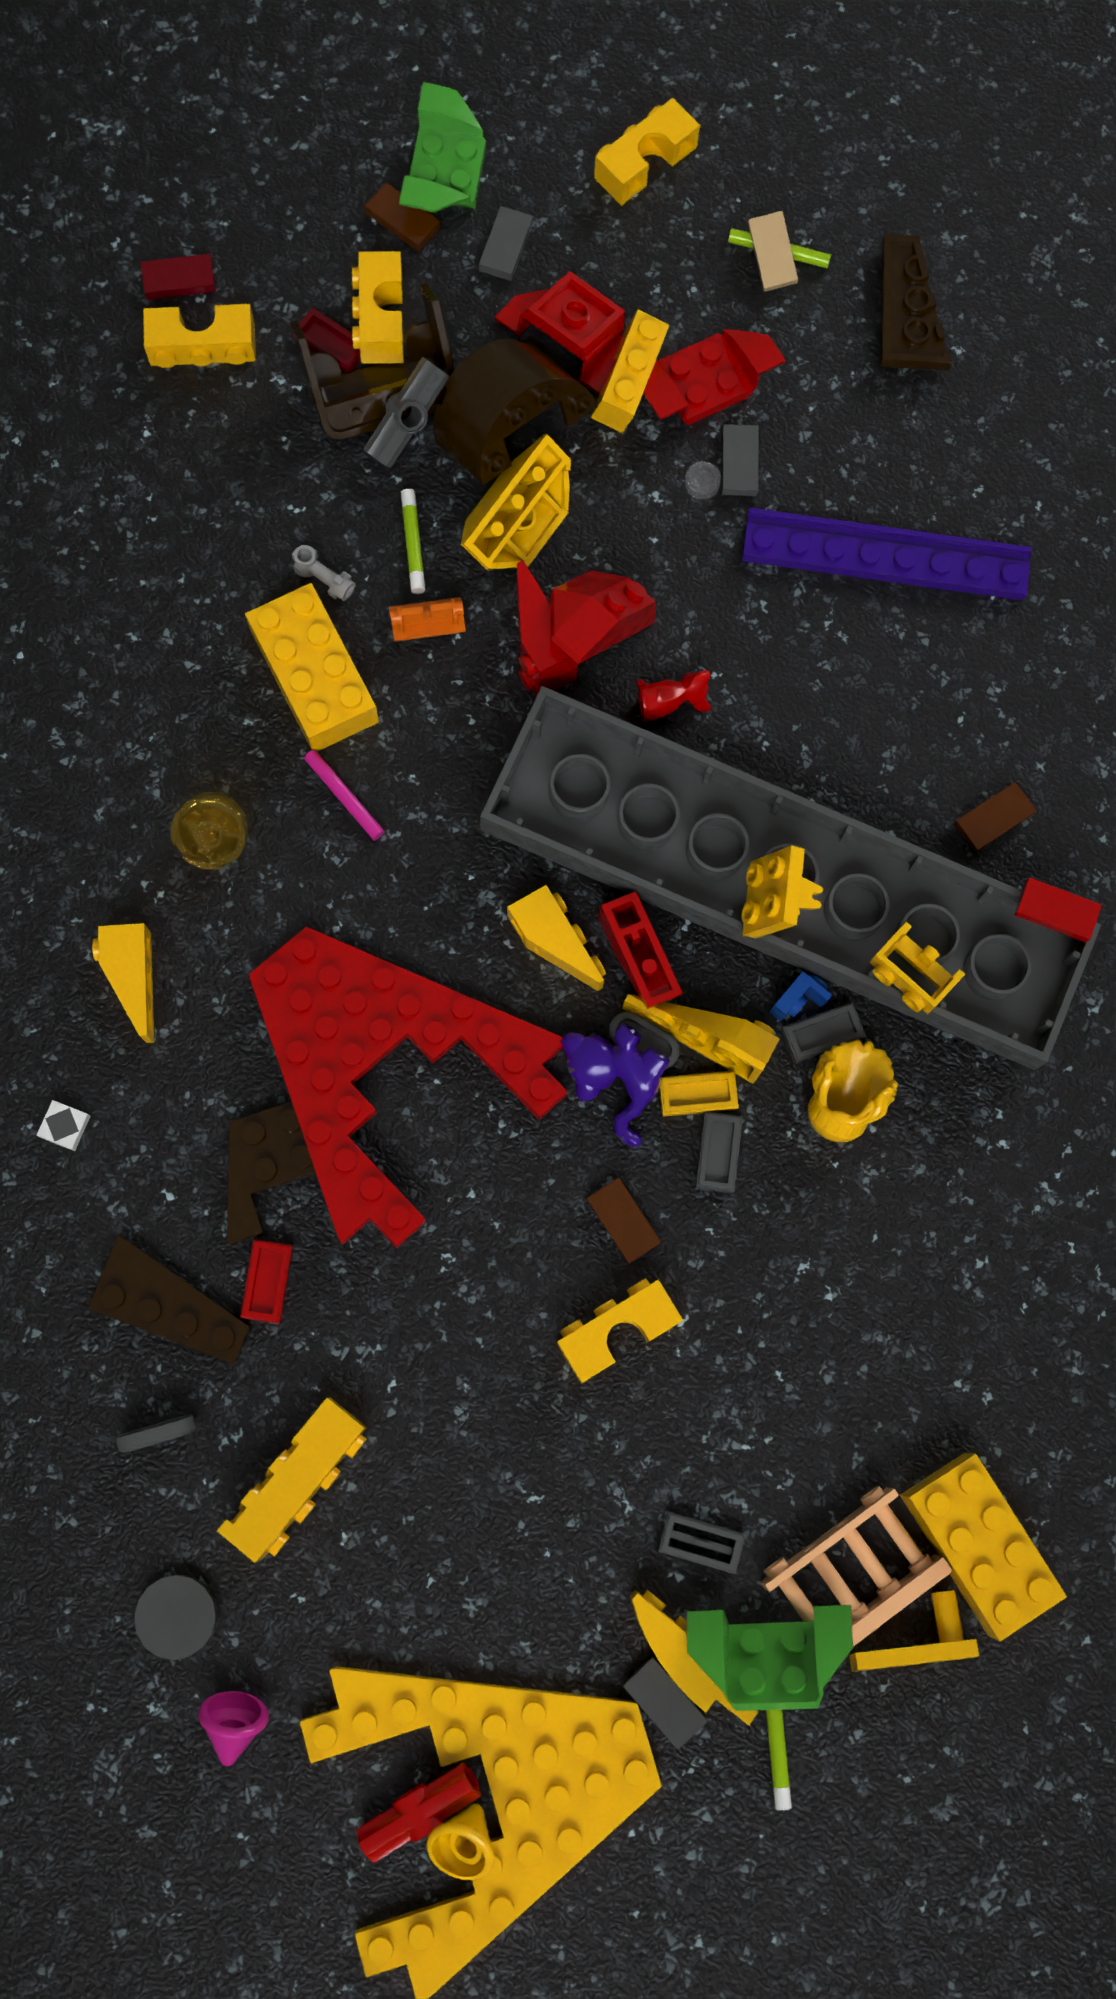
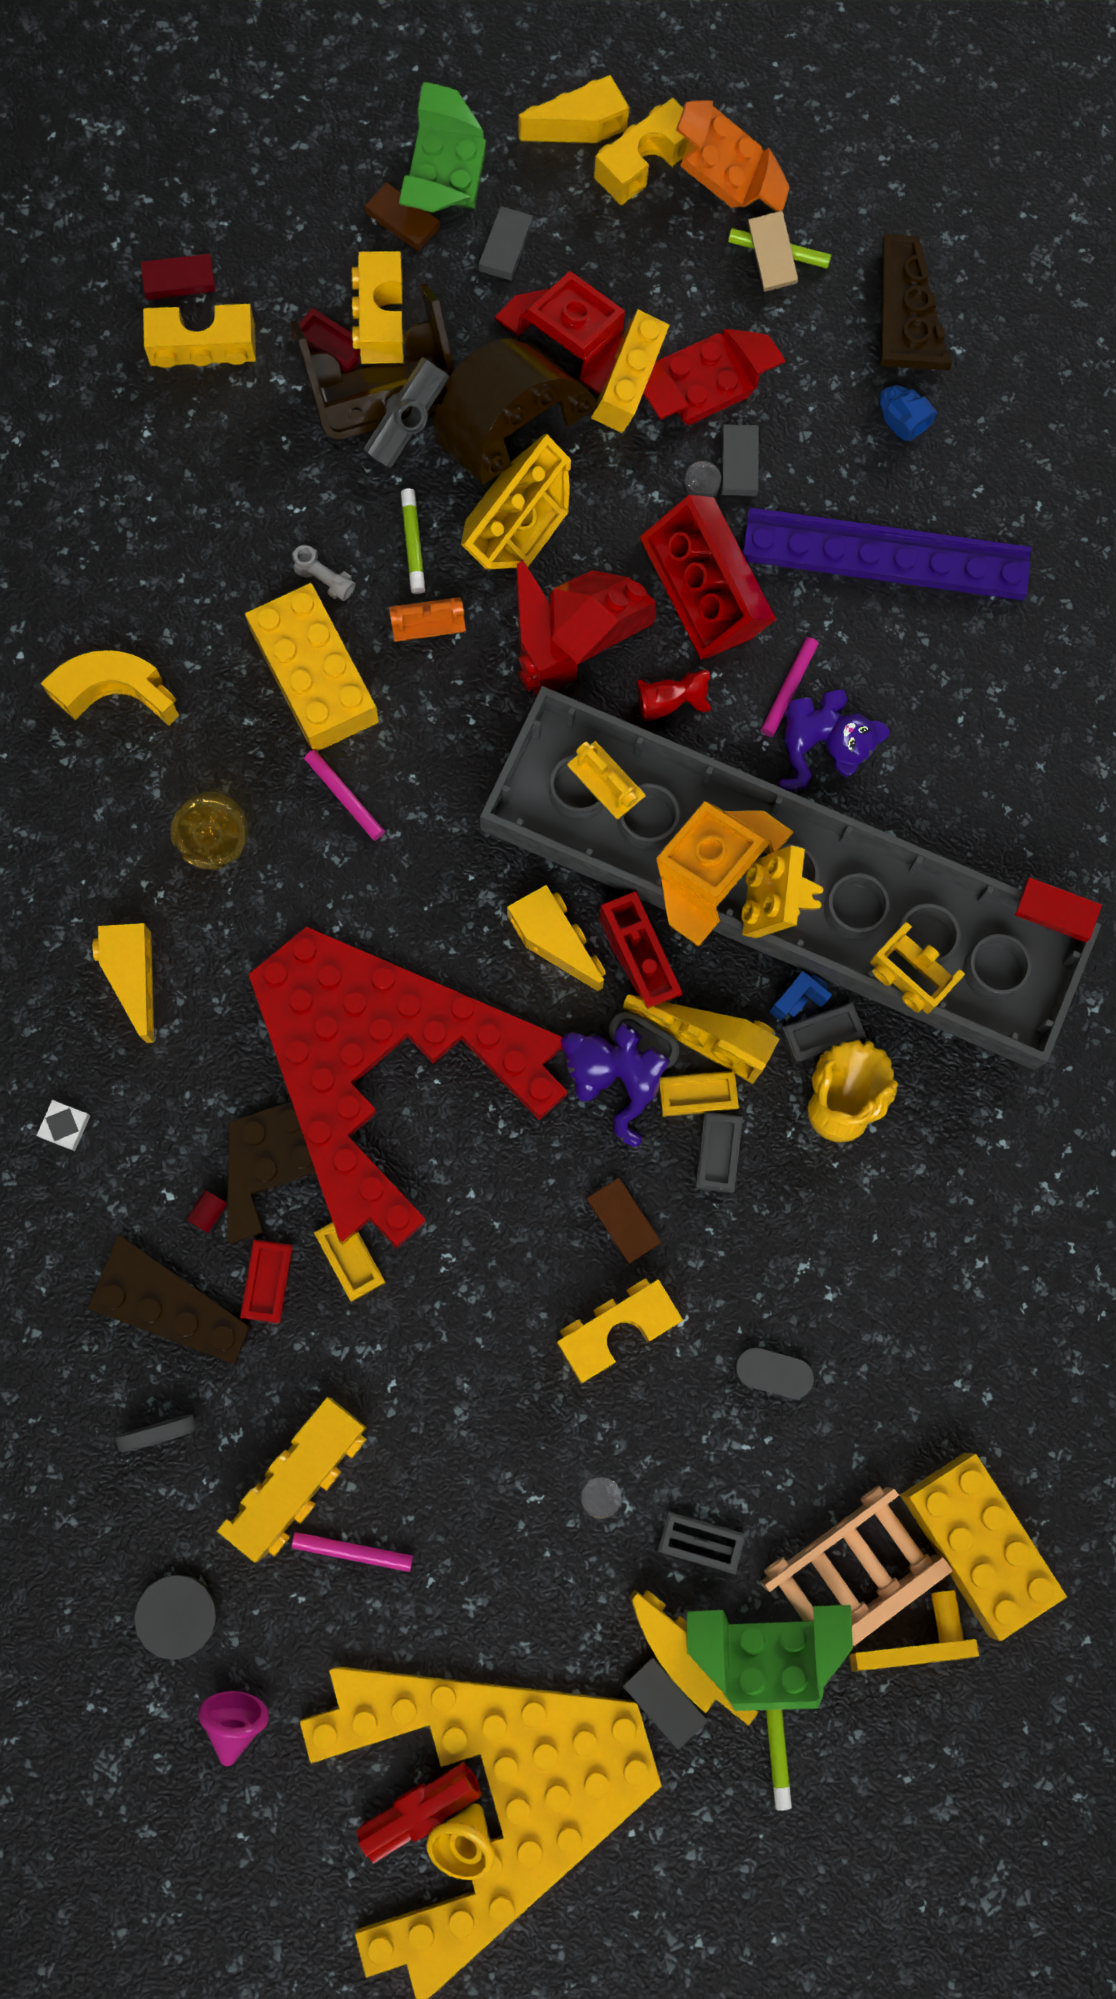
reddish brown tile [954,782,1037,853] -> none
none -> yellow arch [41,650,179,726]
none -> dark red hinge [185,1190,227,1234]
none -> dark pink bar [292,1532,413,1572]
none -> yellow tile [314,1223,386,1302]
none -> yellow slope [519,75,629,143]
none -> yellow hinge [567,741,646,820]
none -> clear tile [581,1477,621,1519]
none -> red slope [640,495,776,659]
none -> light orange piece [656,801,794,947]
none -> orange piece [676,100,789,212]
none -> dark grey tile [735,1348,814,1399]
none -> dark pink bar [760,637,819,737]
none -> dark purple animal [777,690,890,793]
none -> blue rock [880,385,938,441]

